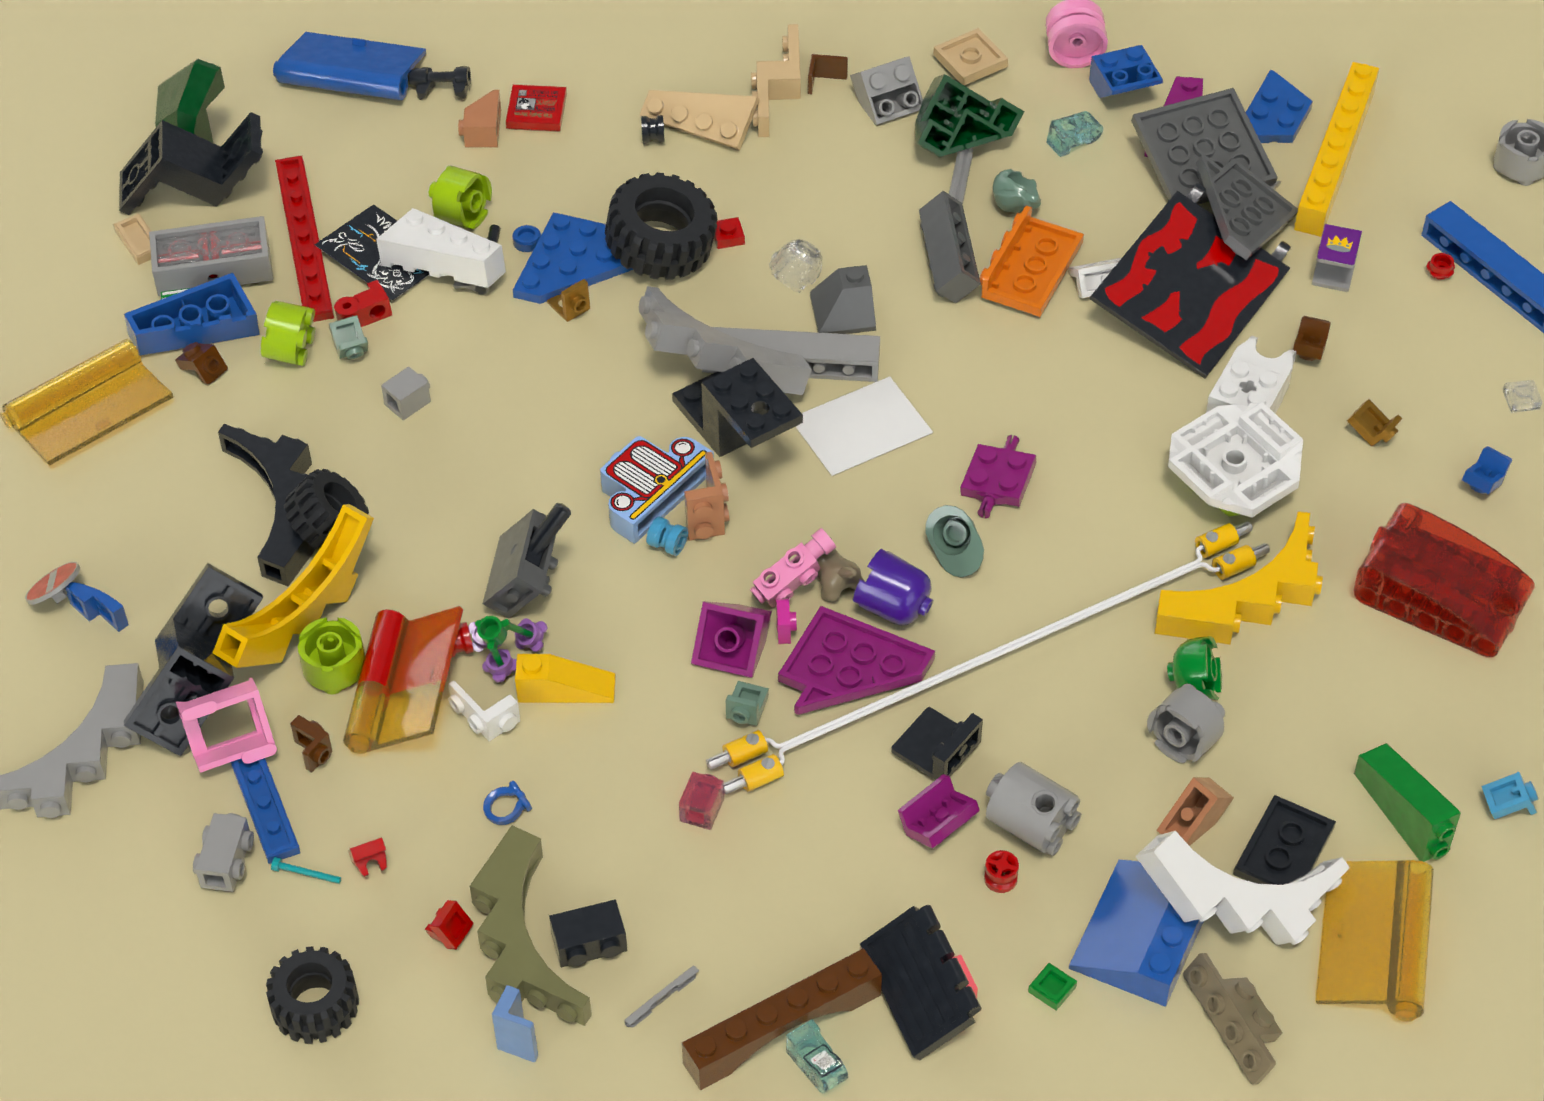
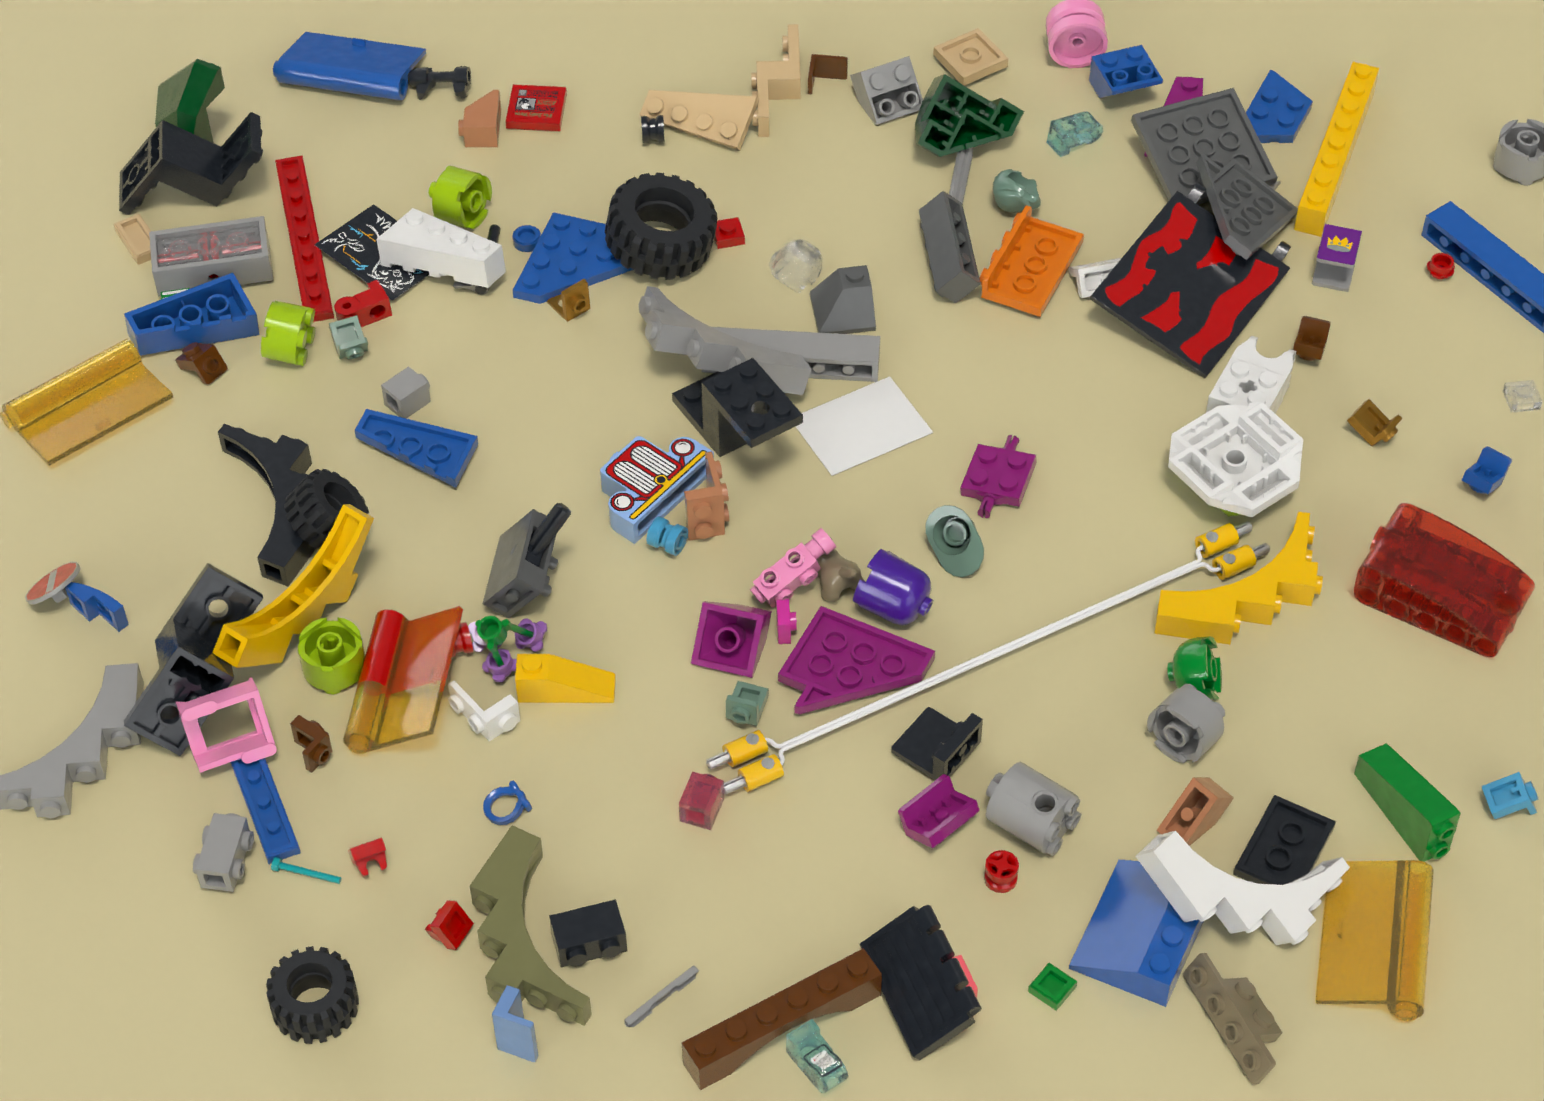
none -> blue wing [355,409,478,488]

